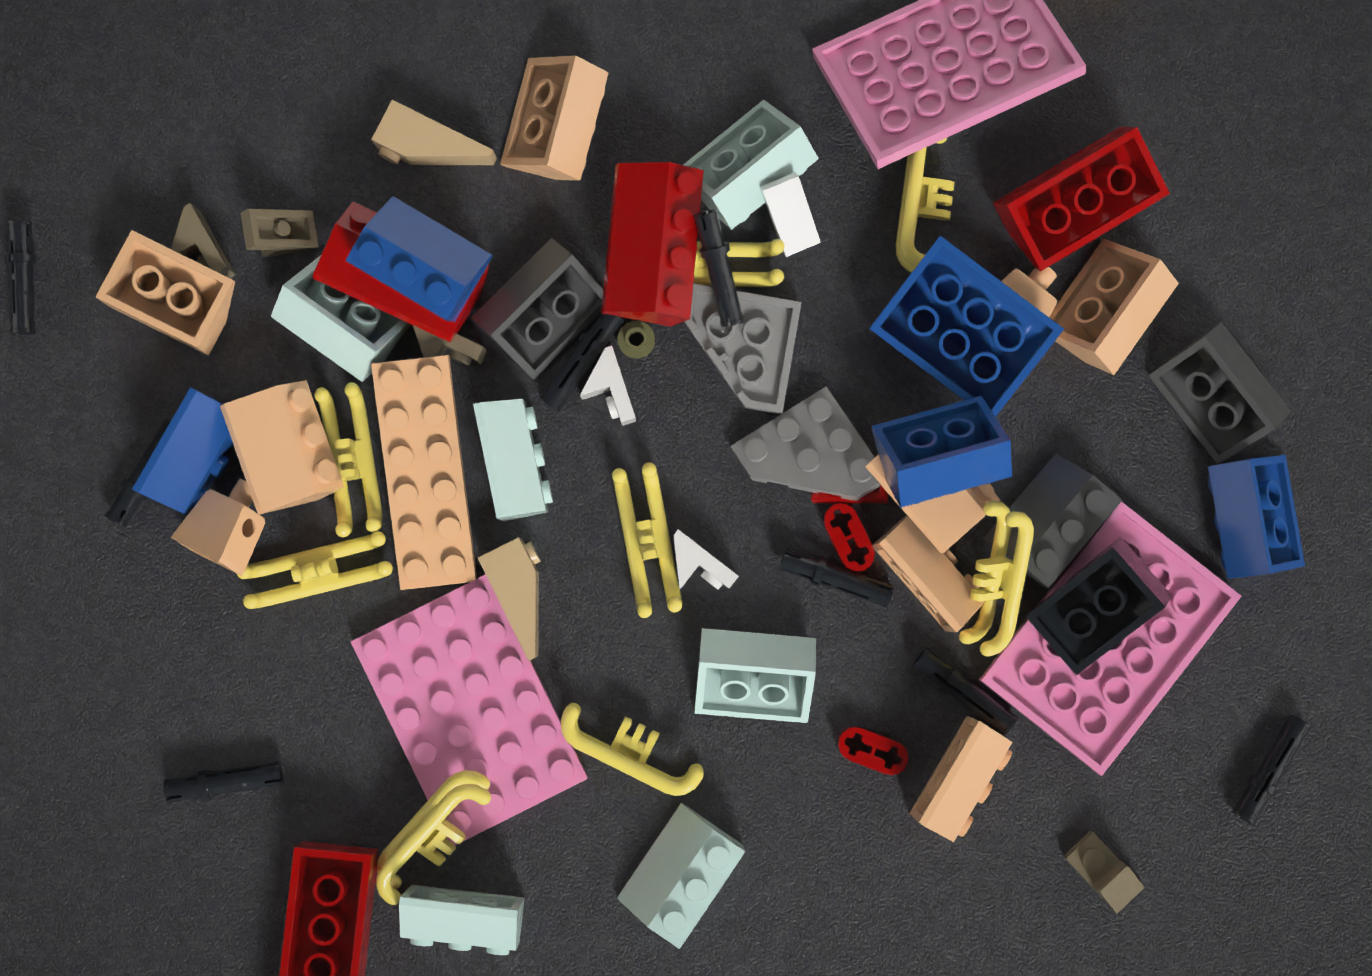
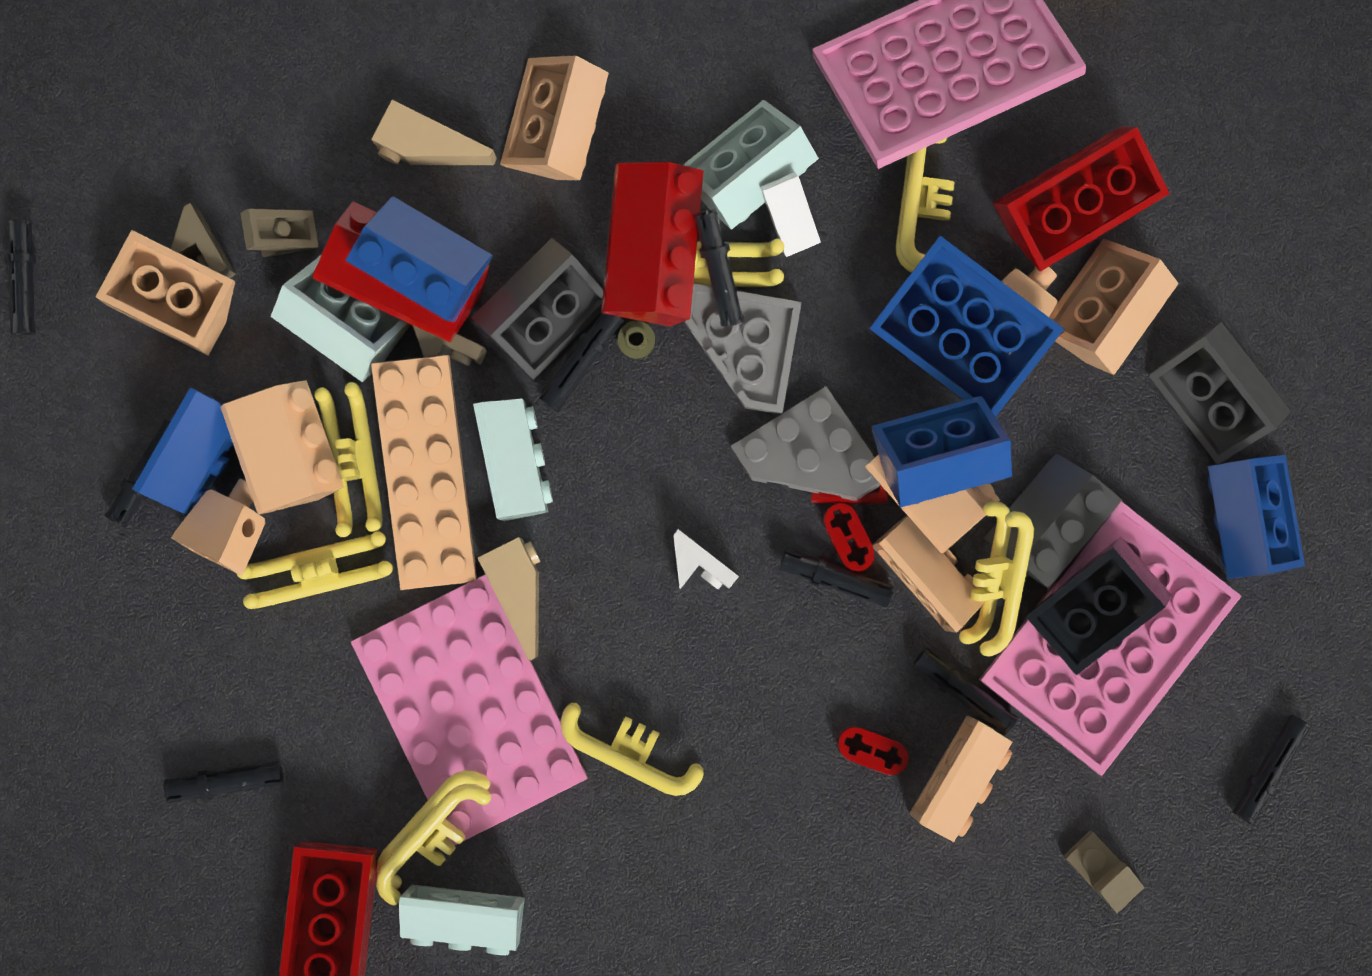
white slope [580,346,636,426] -> none
light yellow piece [612,462,682,618] -> none
light aqua slope [617,802,745,949] -> none
light aqua slope [694,628,816,723] -> none

